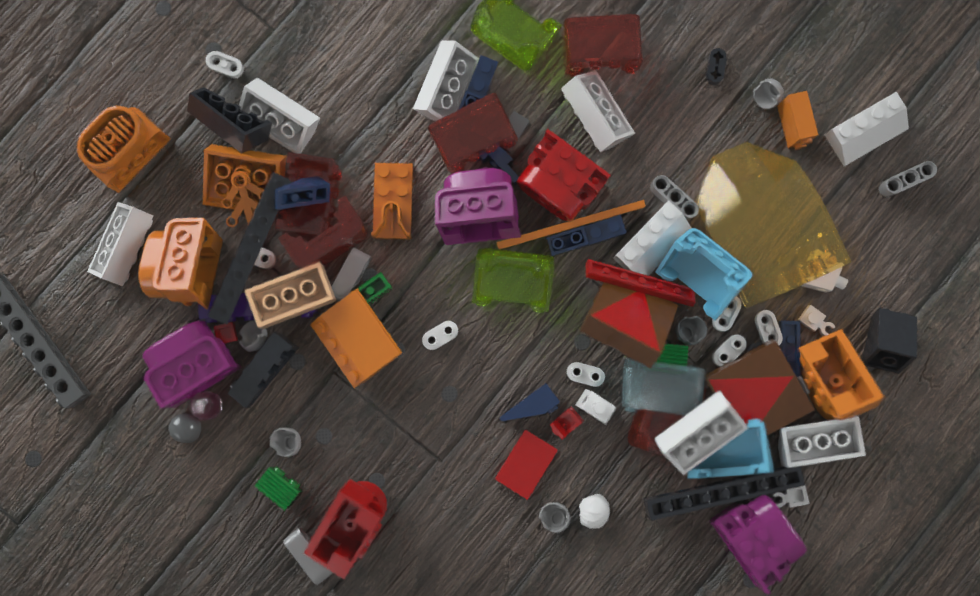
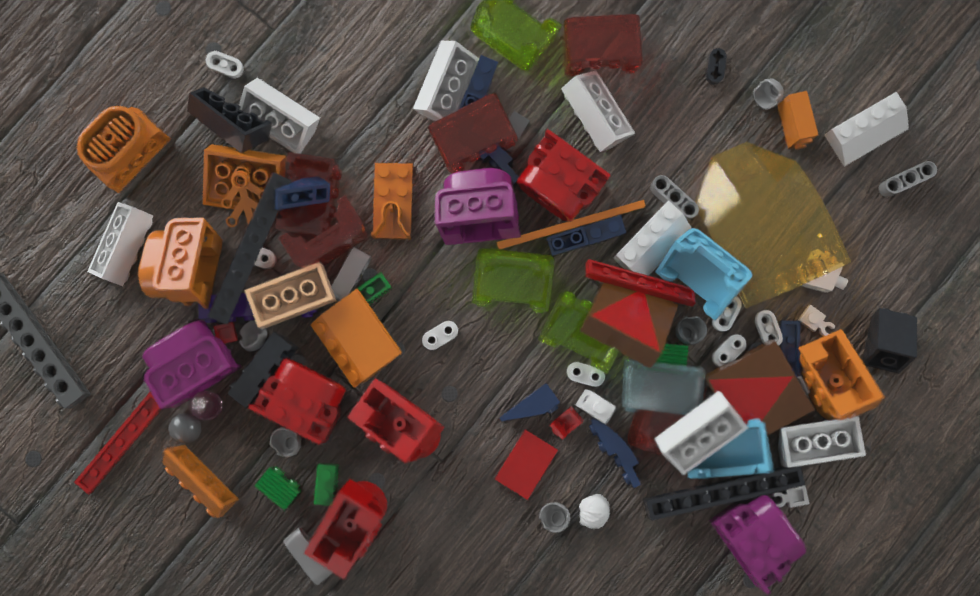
none -> red tile [74,391,162,495]
none -> orange slope [162,445,239,519]
none -> red brick [248,358,346,445]
none -> green brick [314,463,340,506]
none -> red brick [348,378,445,463]
none -> clear neon green windscreen [537,291,619,374]
none -> dark blue slope [589,418,641,488]

